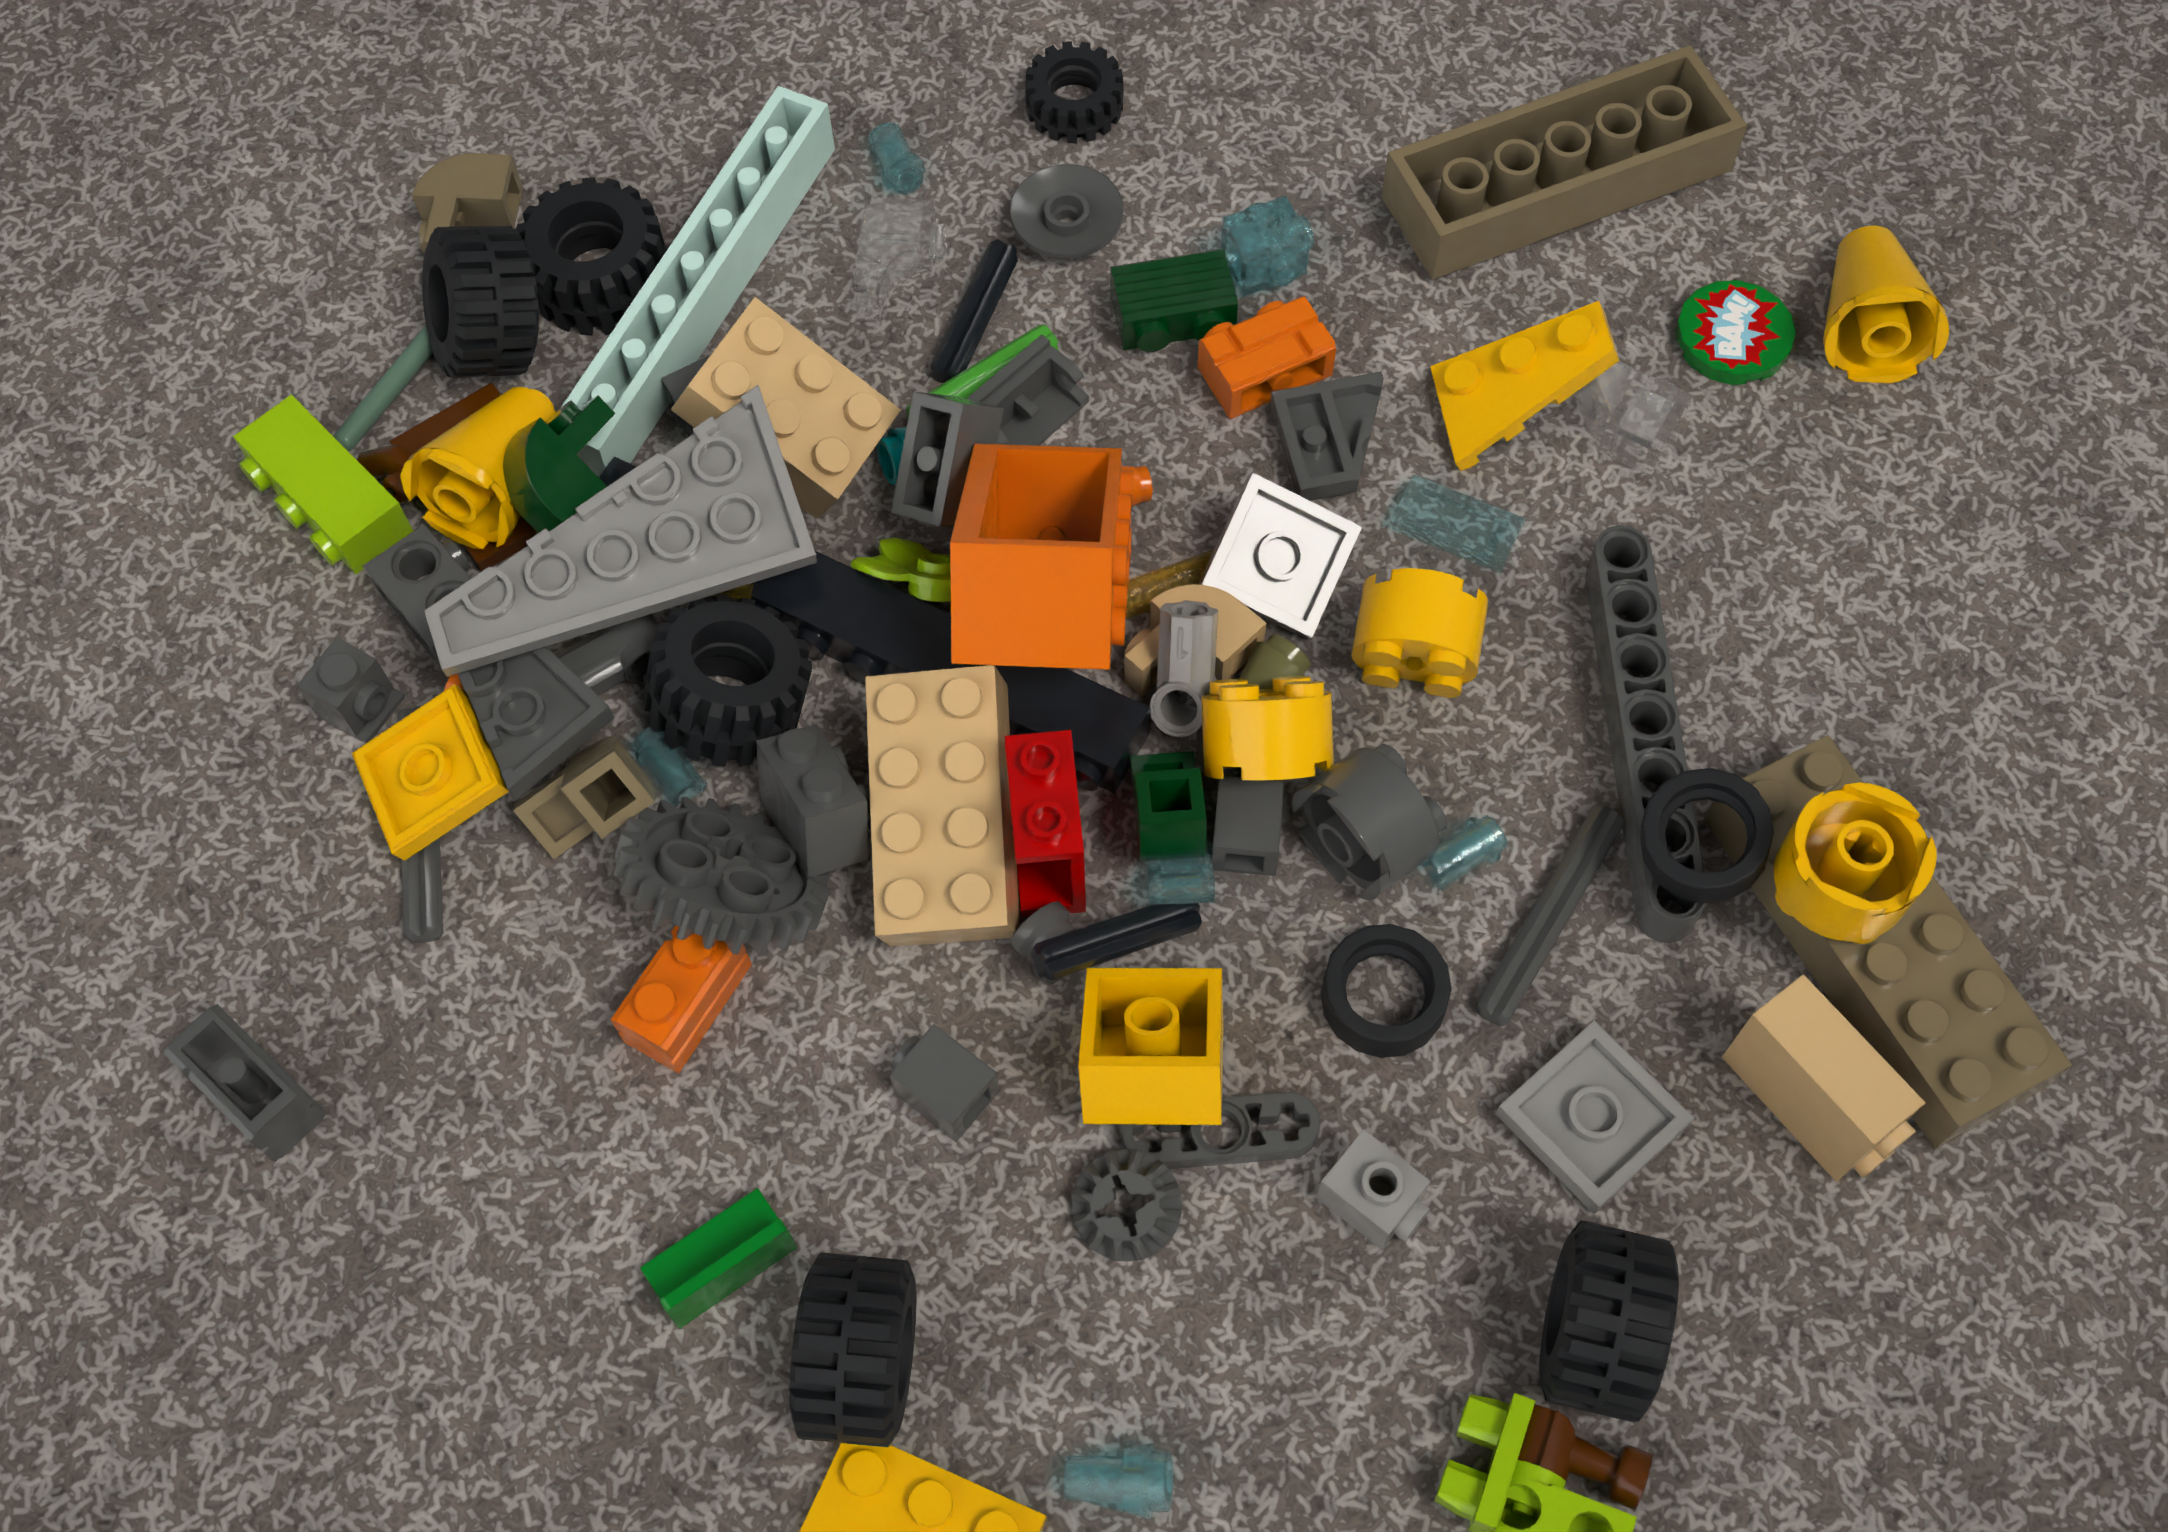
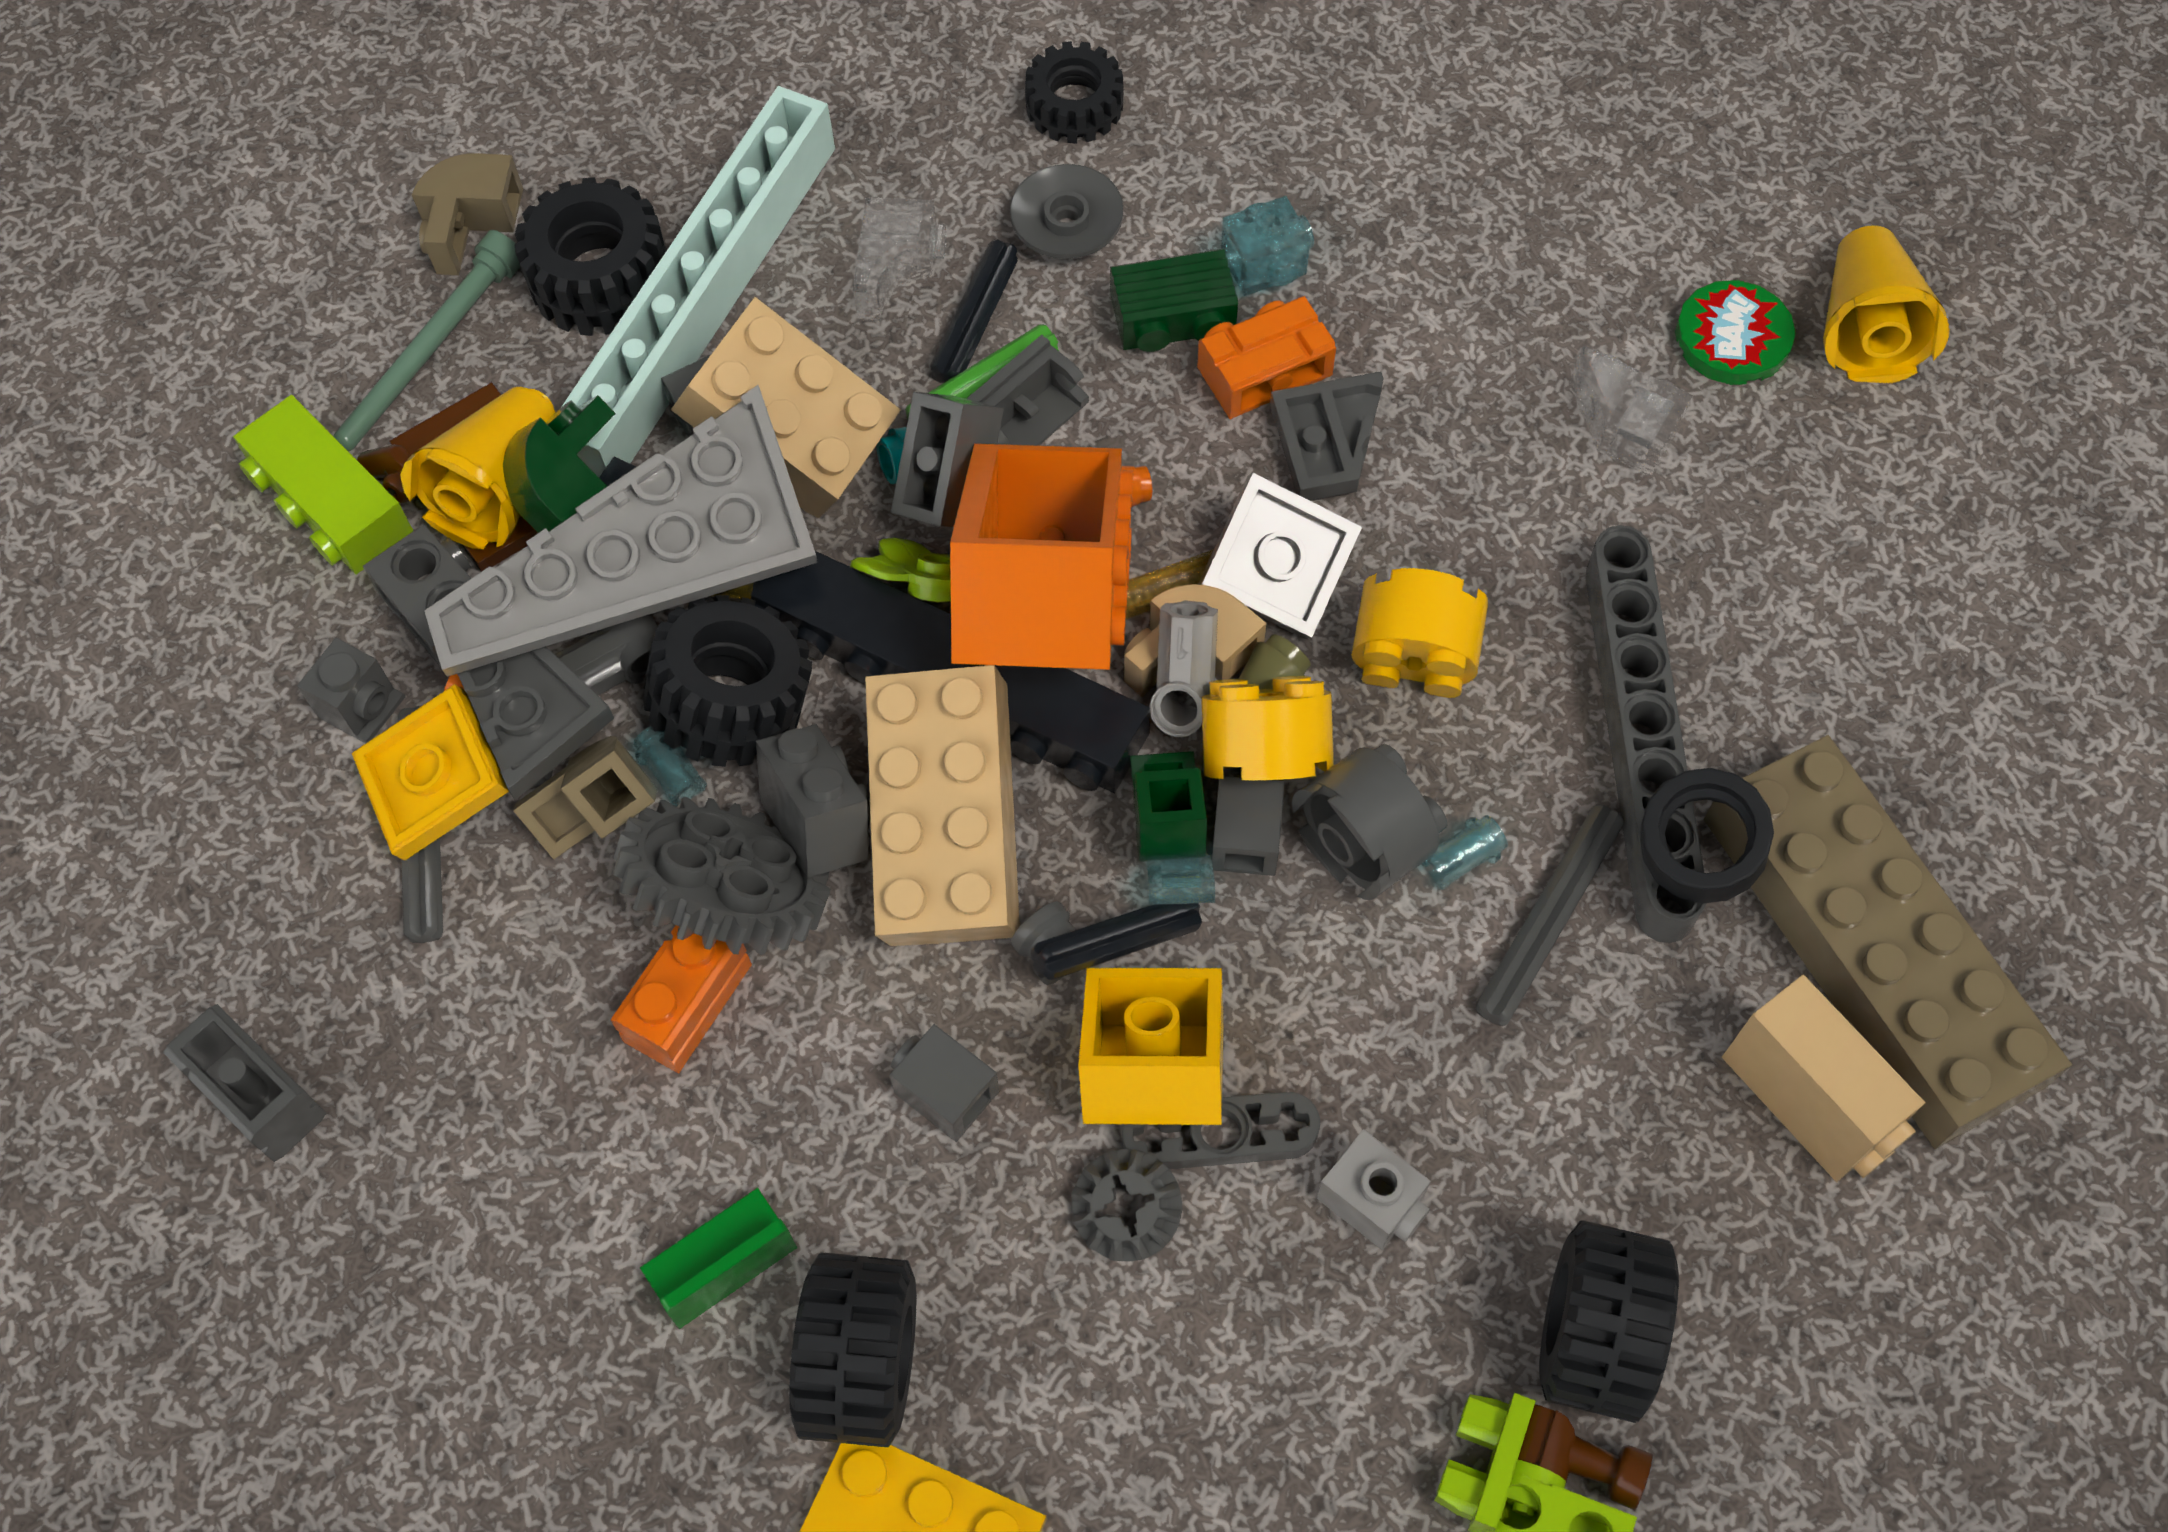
black tyre [422,226,539,378] -> none
clear light blue pin [868,123,925,194] -> none
red panel [1004,730,1086,918] -> none
clear light blue cone [1064,1443,1173,1519] -> none
black tyre [1320,924,1452,1058] -> none
dark tan brick [1381,45,1748,280] -> none
clear light blue tile [1389,474,1526,573] -> none
yellow wing [1430,301,1619,471] -> none
light grey plate [1495,1020,1694,1214] -> none
yellow brick [1774,782,1937,944] -> none

